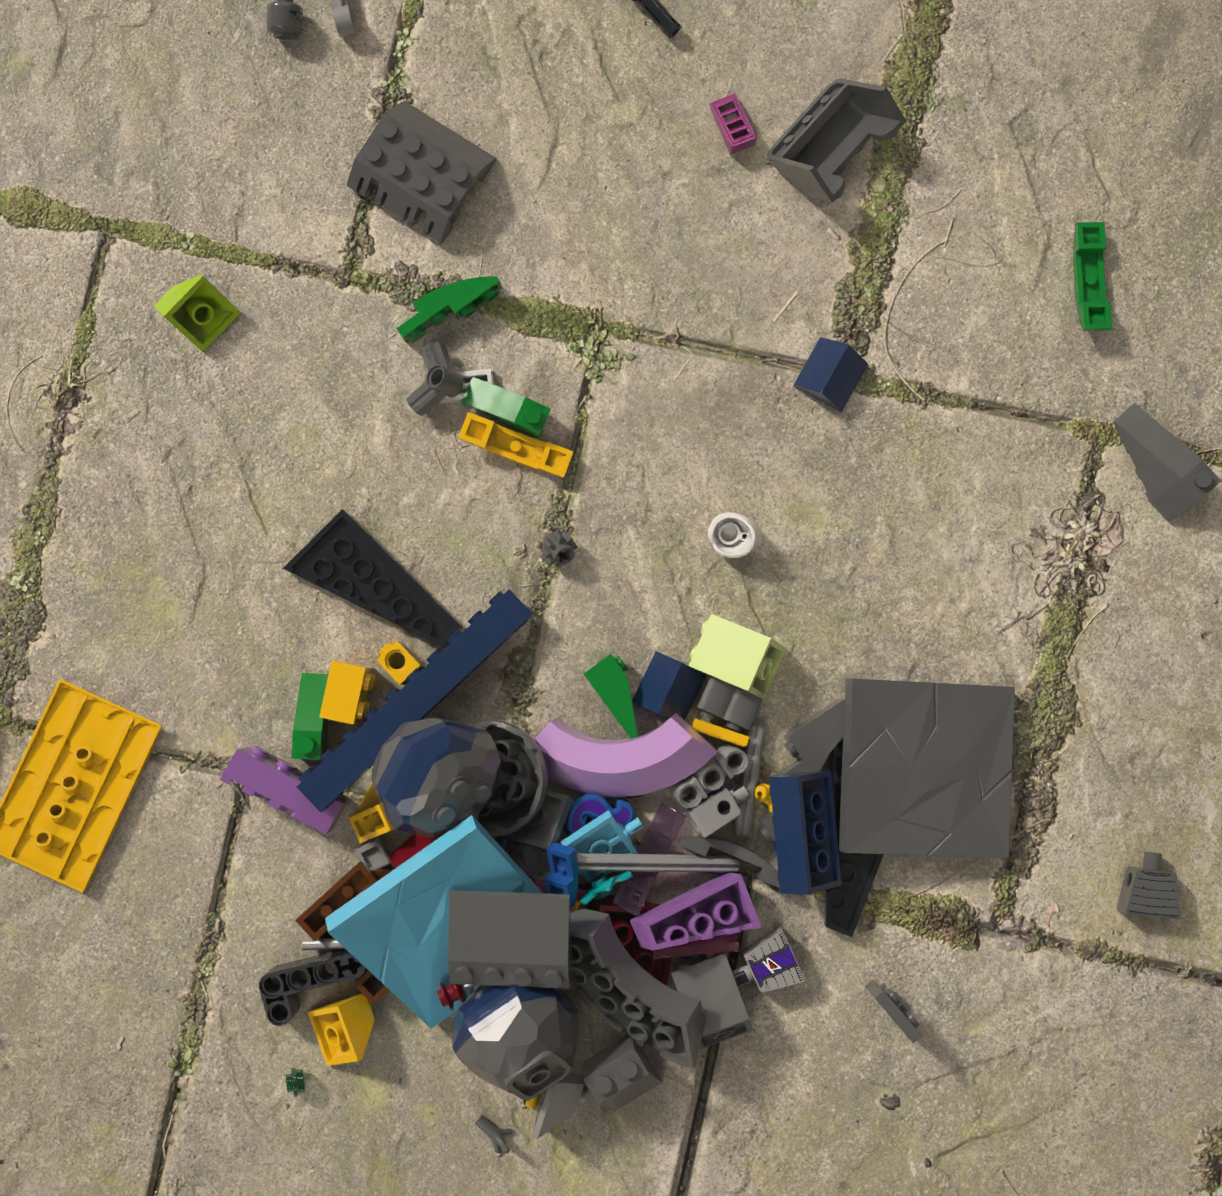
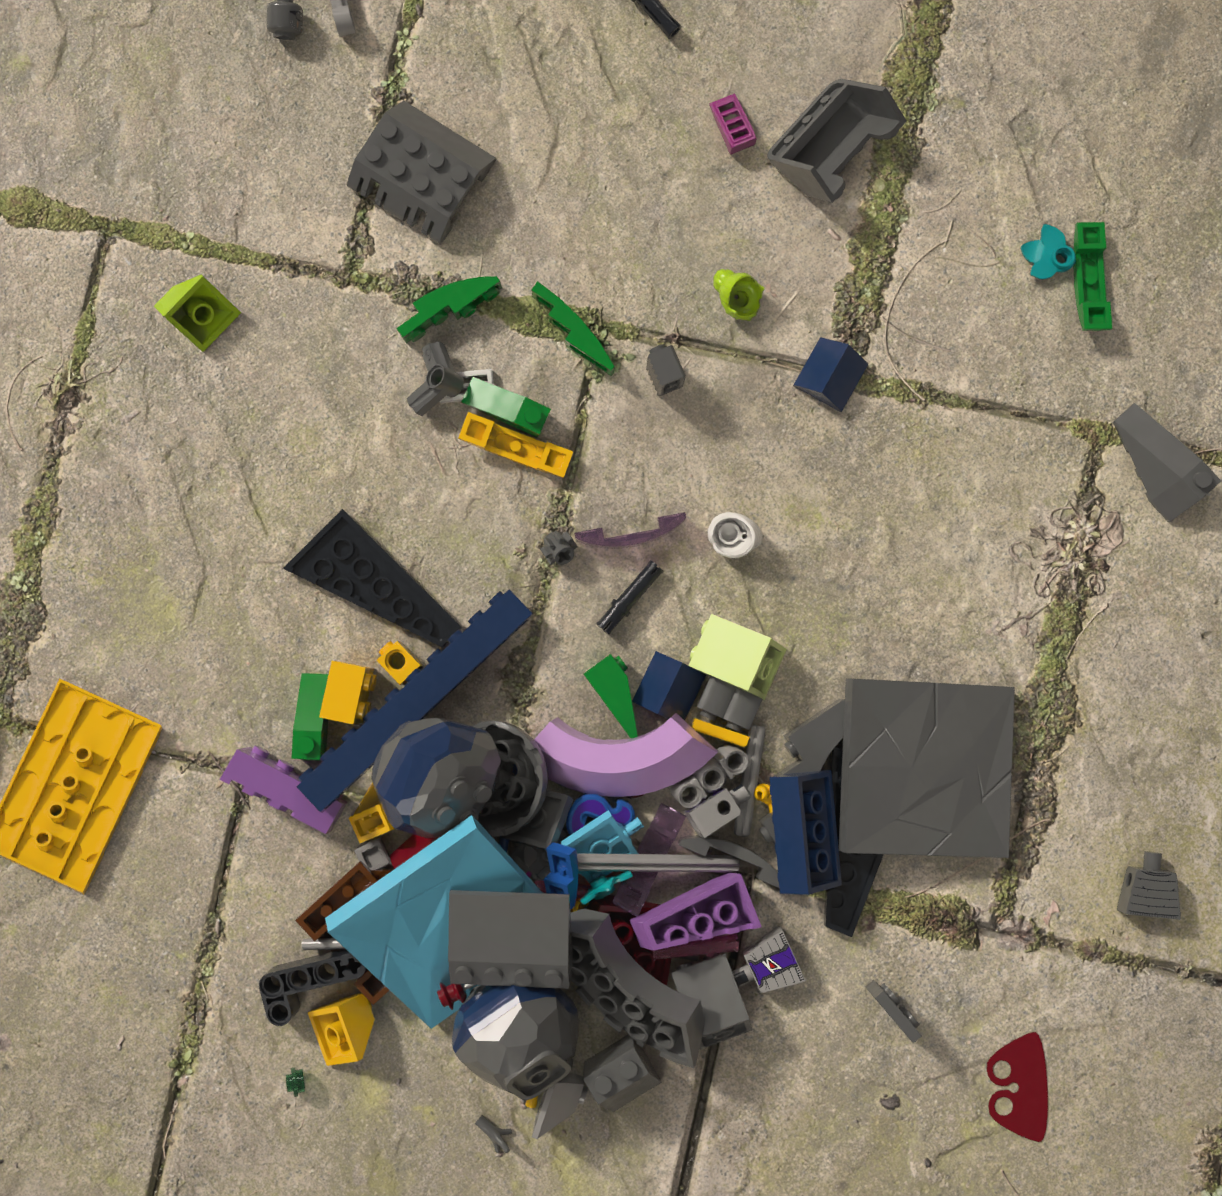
none -> green slope [531,281,614,376]
none -> clear purple slope [574,512,686,549]
none -> black pin [596,560,664,635]
none -> dark grey brick [646,344,686,396]
none -> lime piece [713,269,765,321]
none -> dark red piece [987,1032,1048,1142]
none -> teal plate [1020,224,1076,279]

